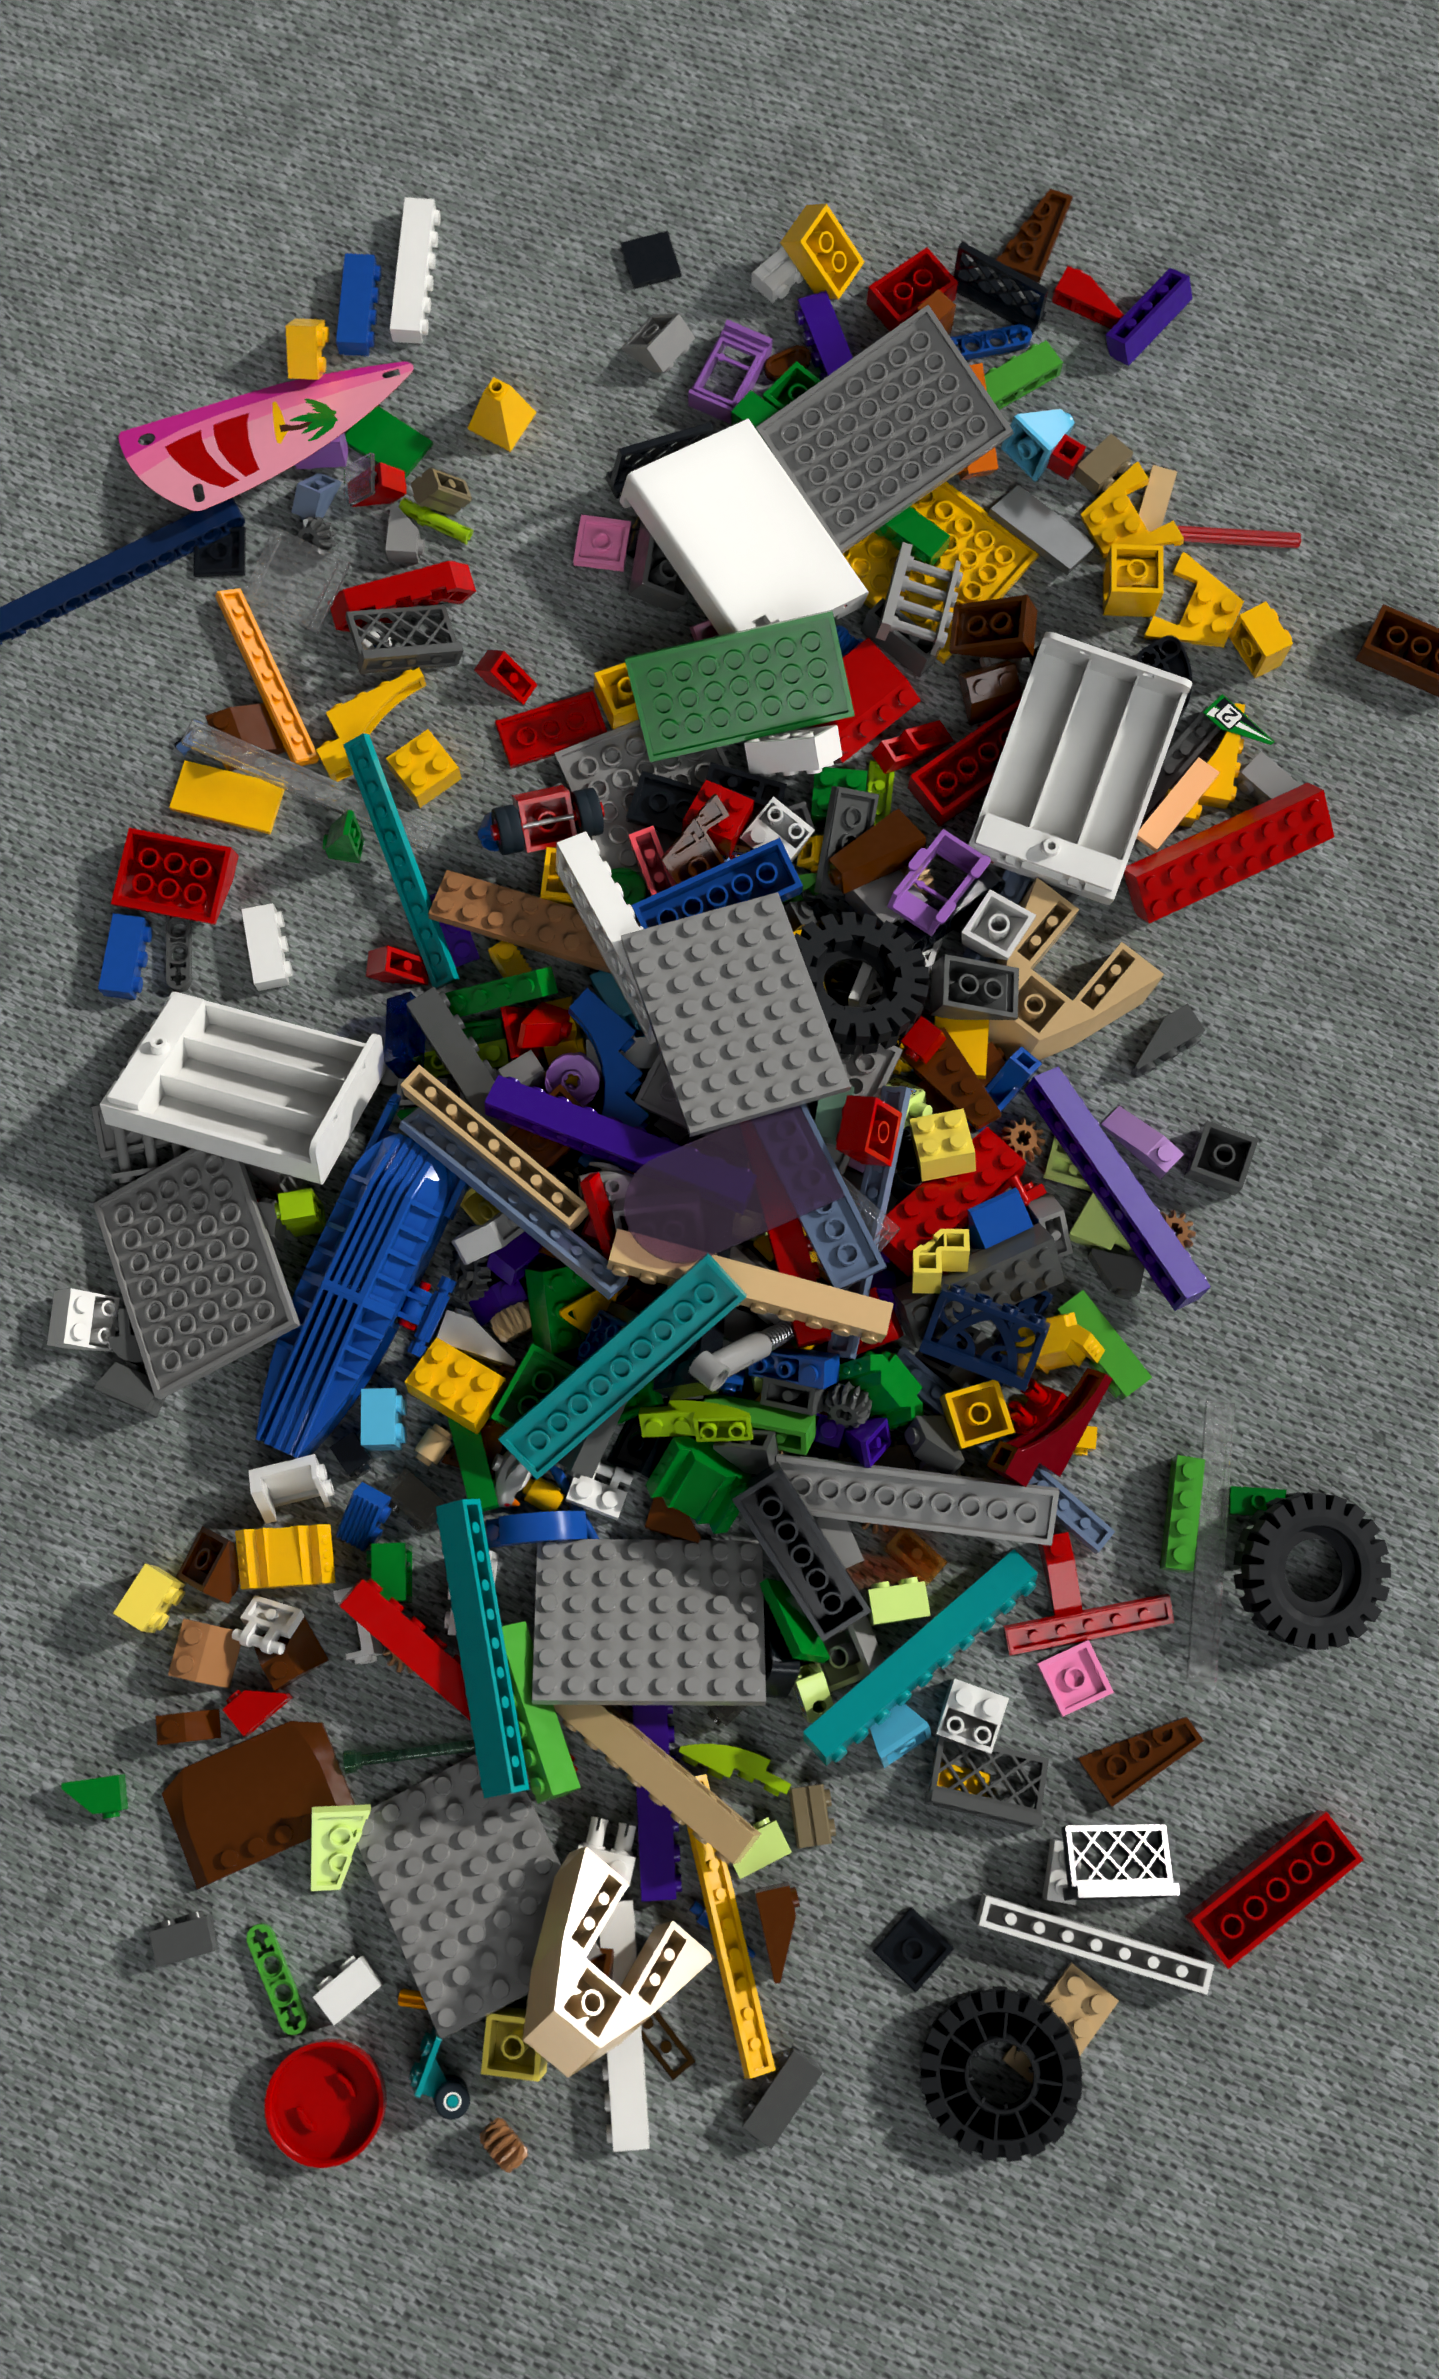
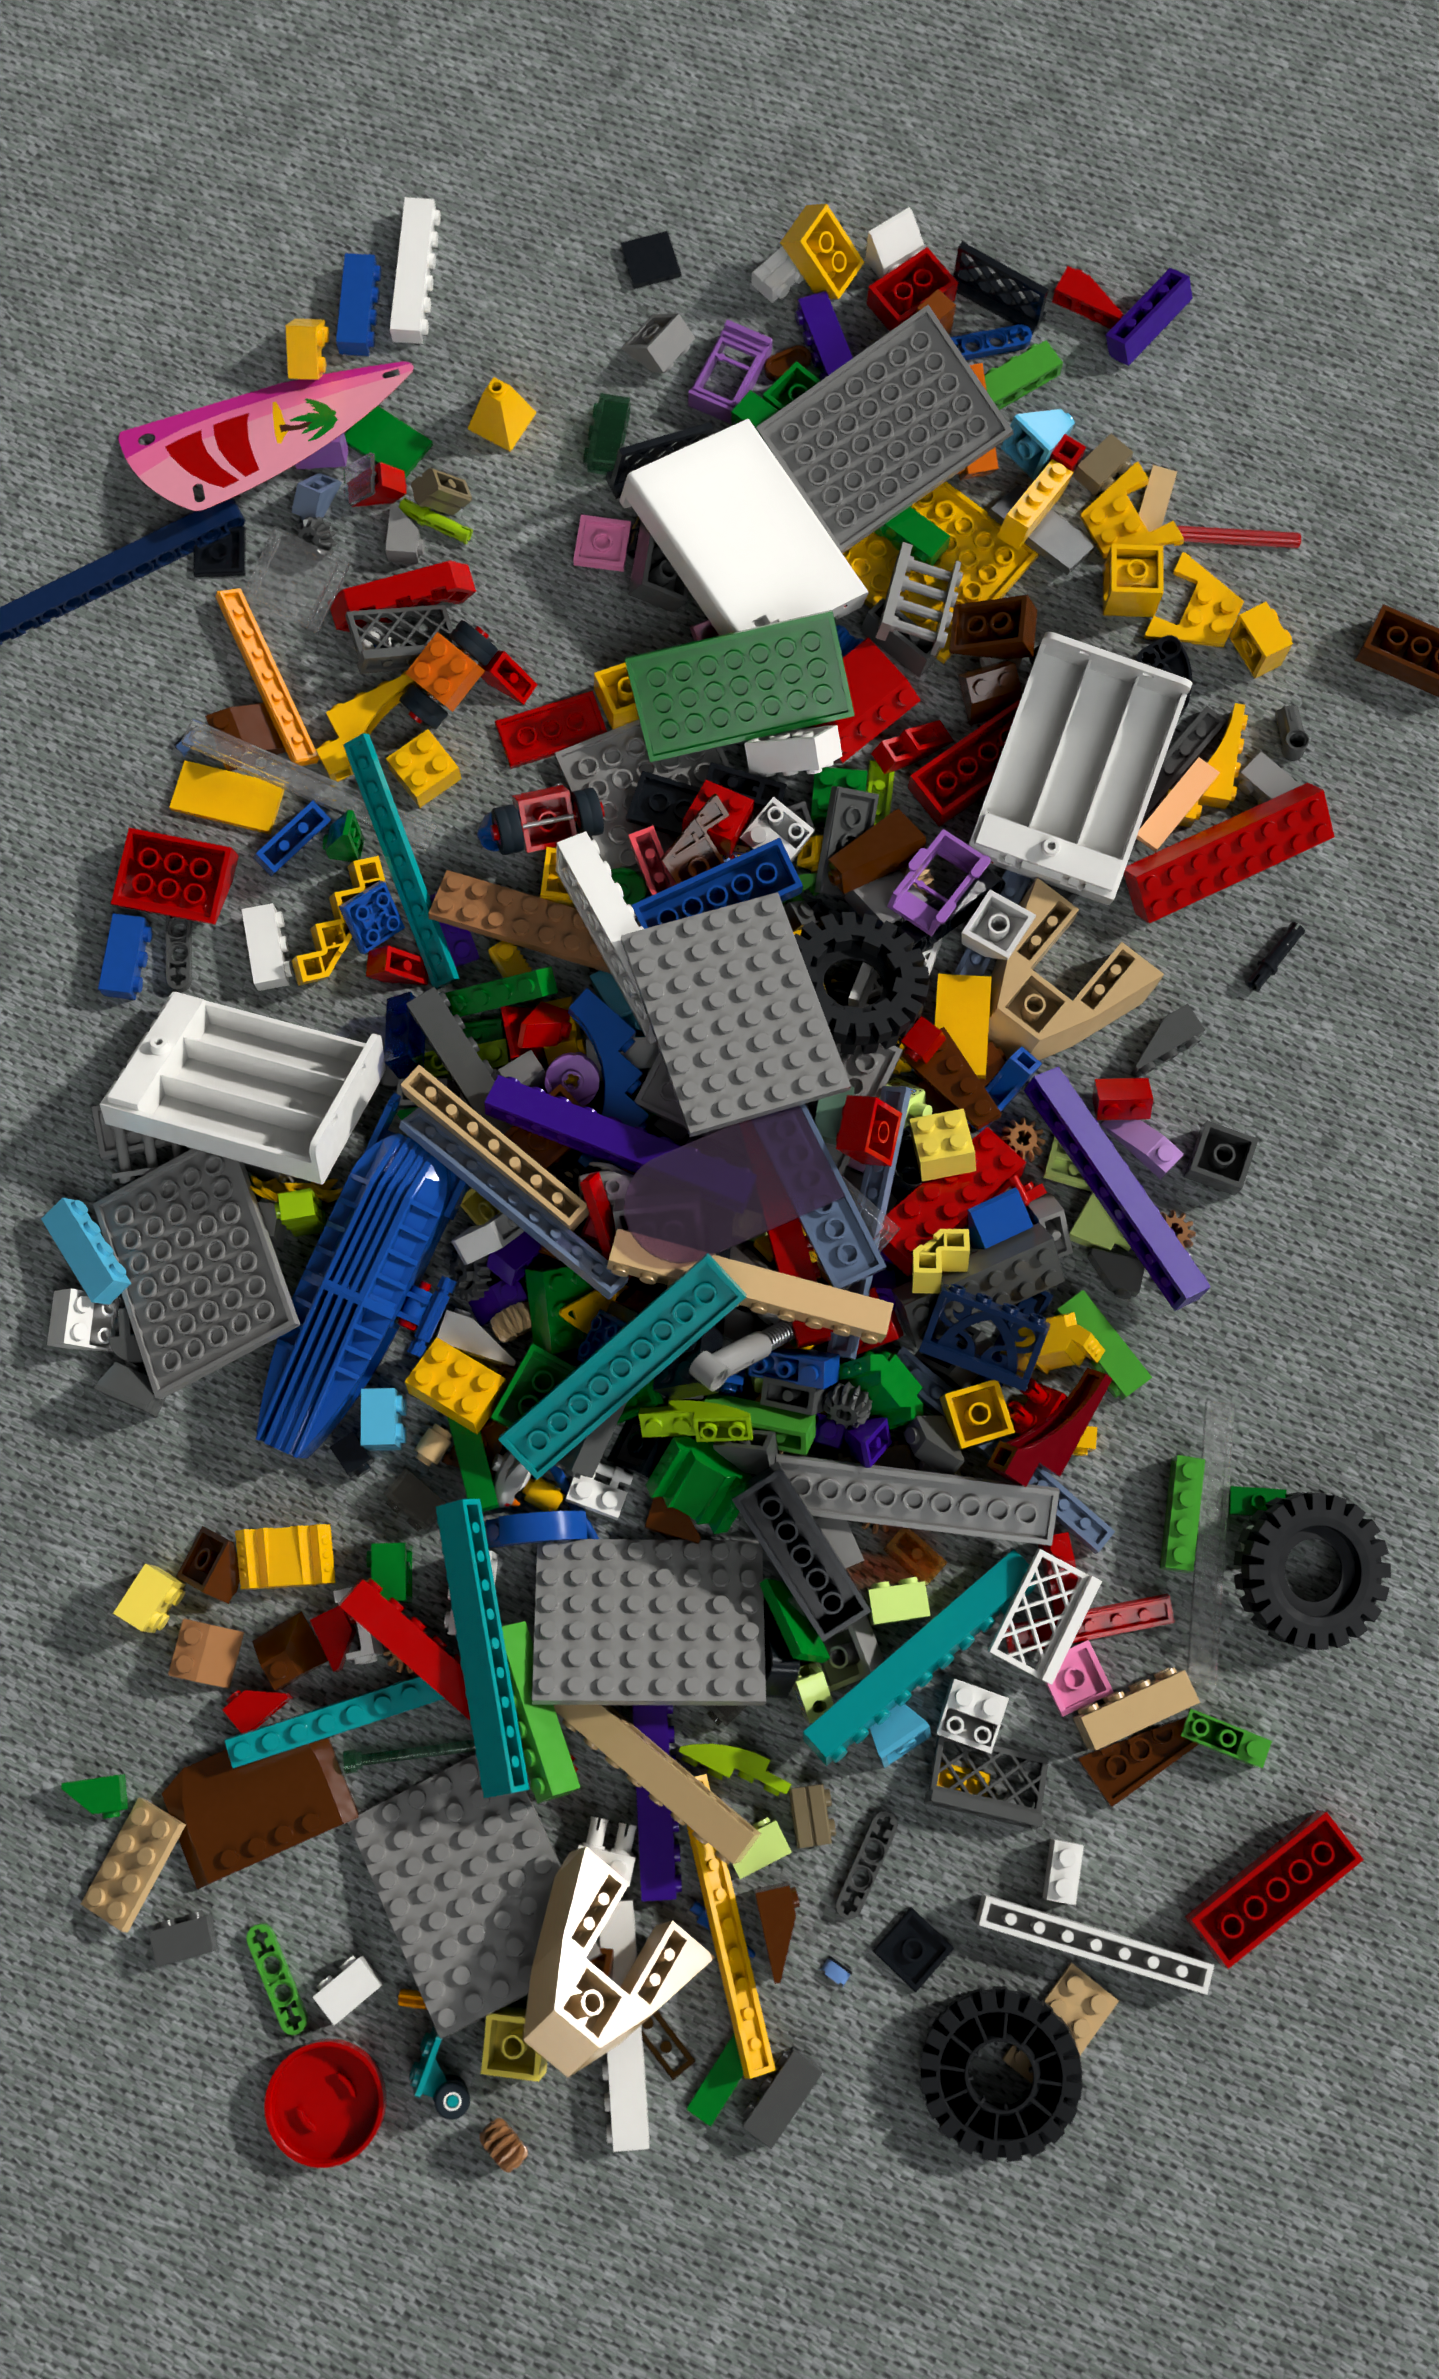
reddish brown slope [155,1709,221,1745] -> none
white plate [232,1595,305,1655] -> none
white panel [248,1454,334,1524] -> none
yellowish green wing [311,1804,371,1891] -> none
blue brick [336,1482,392,1551] -> none
dark grey slope [930,954,1019,1020] -> none
reddish brown wing [996,189,1073,283] -> none
fence [1061,1824,1180,1901] -> none
sticker [1203,694,1275,745] -> none
none -> medium azure brick [41,1197,131,1305]
none -> tan plate [81,1797,186,1933]
none -> teal plate [224,1676,445,1768]
none -> yellow piece [250,1176,343,1203]
none -> blue brick [253,801,331,877]
none -> yellow brick [291,856,386,986]
none -> red slope [310,1606,357,1672]
none -> blue tile [339,881,405,954]
none -> brick [399,620,498,730]
none -> clear green brick [583,393,631,475]
none -> green tile [686,2033,744,2127]
none -> medium blue piece [819,1955,853,1987]
none -> dark grey beam [835,1811,898,1920]
none -> white slope [865,207,924,279]
none -> white fence [988,1549,1102,1685]
none -> yellow brick [997,459,1074,550]
none -> tan brick [1072,1667,1200,1750]
none -> red brick [1092,1078,1153,1120]
none -> bright green slope [1180,1708,1272,1768]
none -> black pin [1245,922,1305,992]
none -> dark grey piece [1275,705,1309,761]

